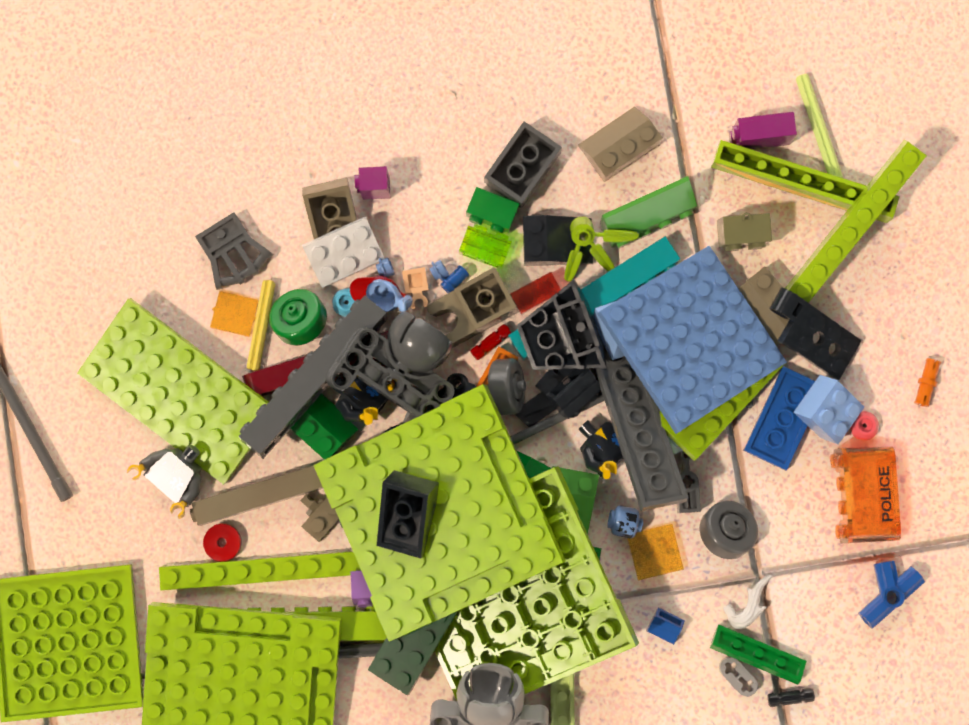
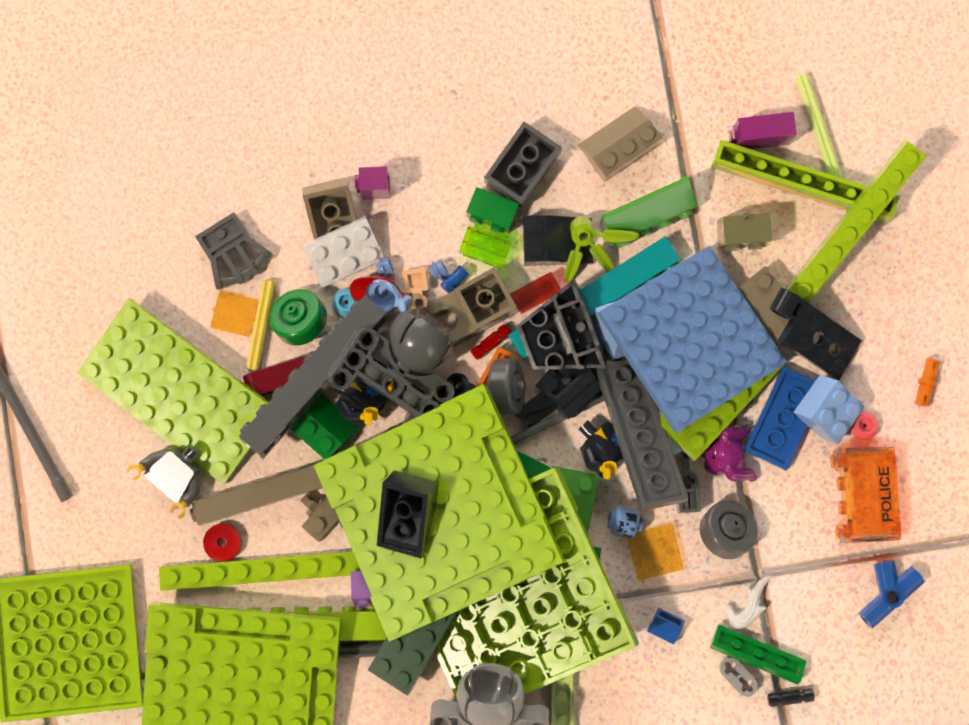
none -> magenta hair [702,424,758,482]

